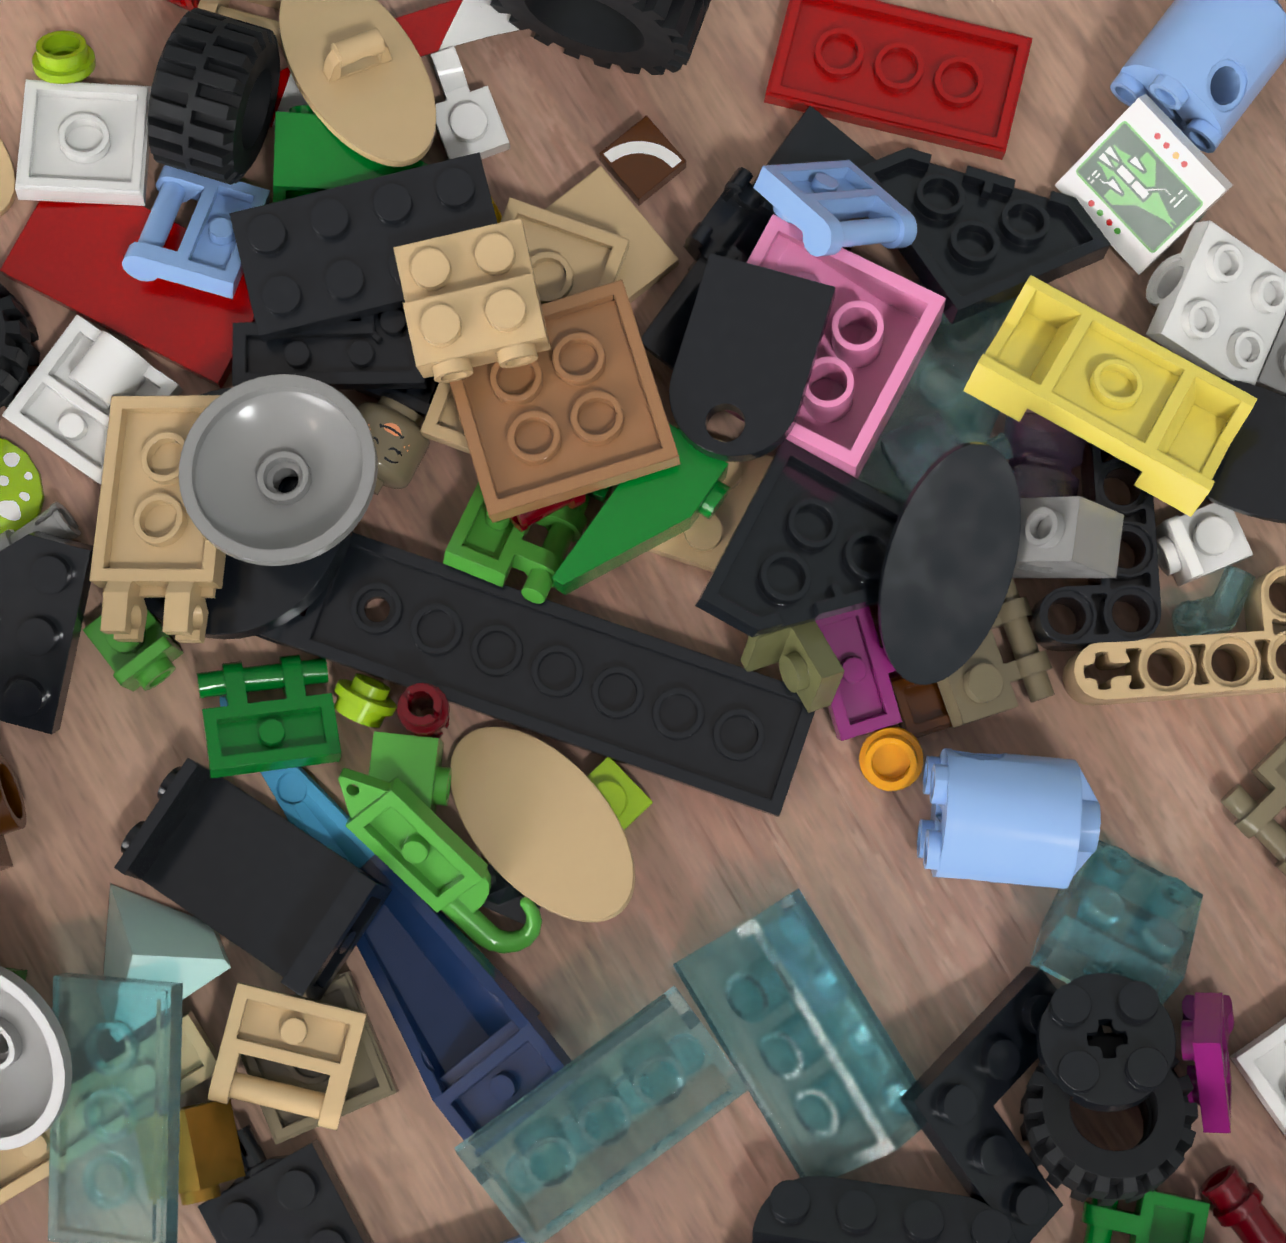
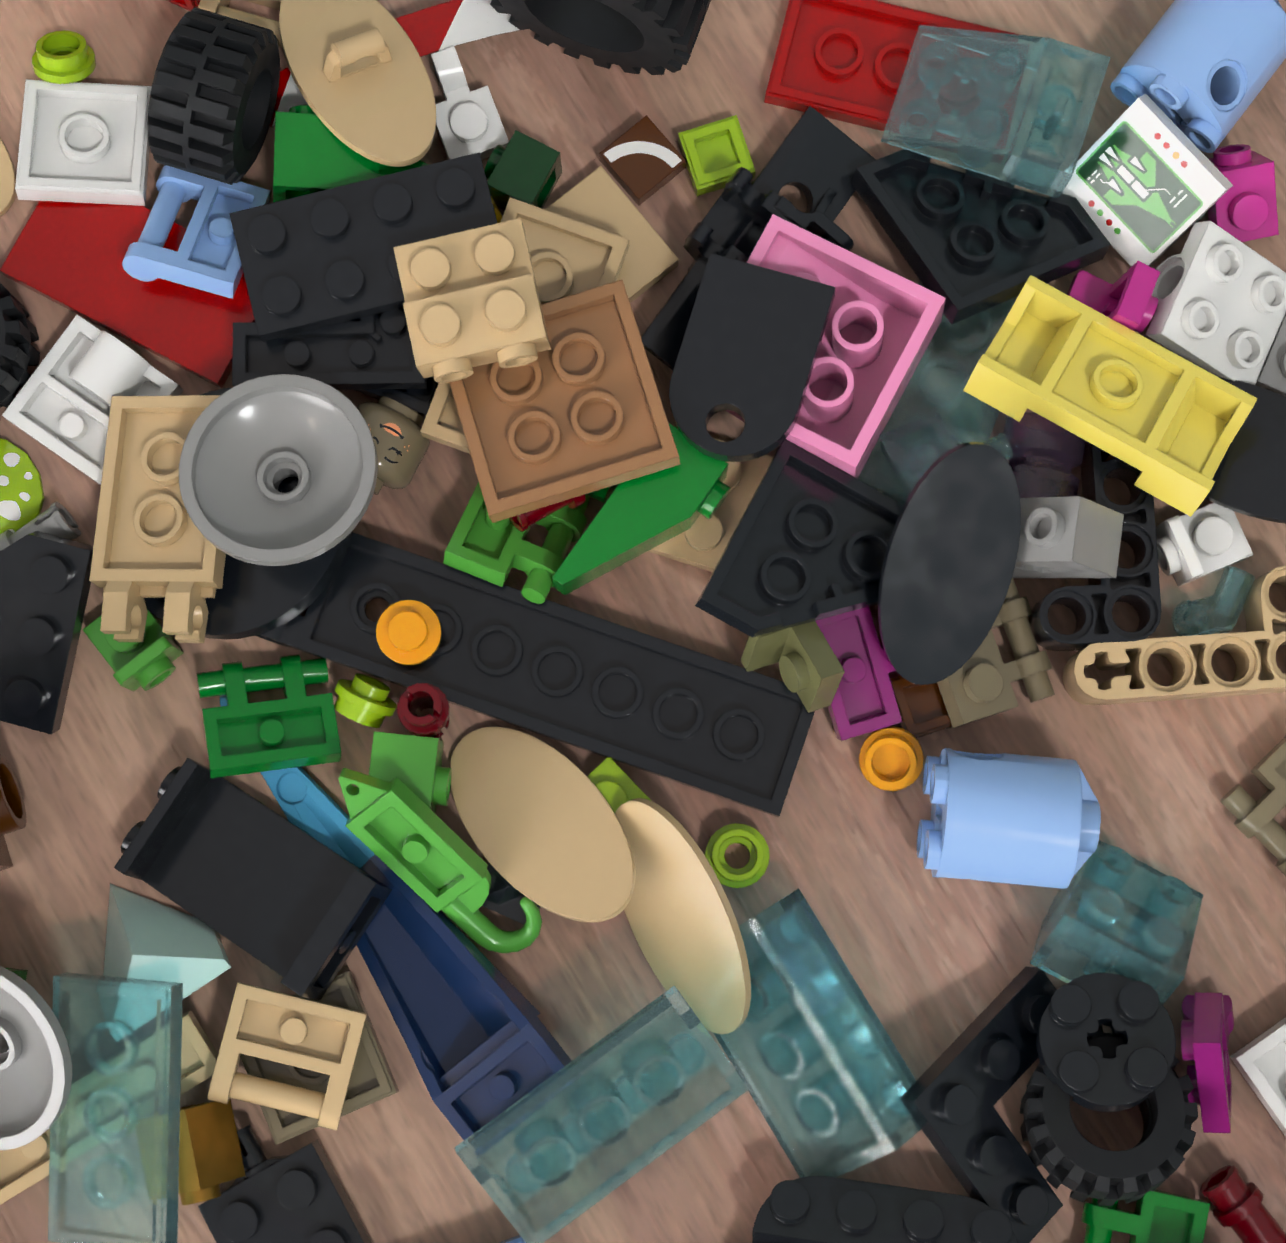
light blue plate [753,160,917,256] -> none
none -> light orange plate [376,600,442,665]
none -> dark green plate [484,130,562,211]
none -> tan shield [615,798,751,1034]
none -> lime tile [678,115,756,197]
none -> lime plate [705,823,769,888]
none -> clear light blue slope [881,25,1111,199]
none -> dark pink bracket [1067,261,1160,333]
none -> dark pink bracket [1208,144,1279,242]

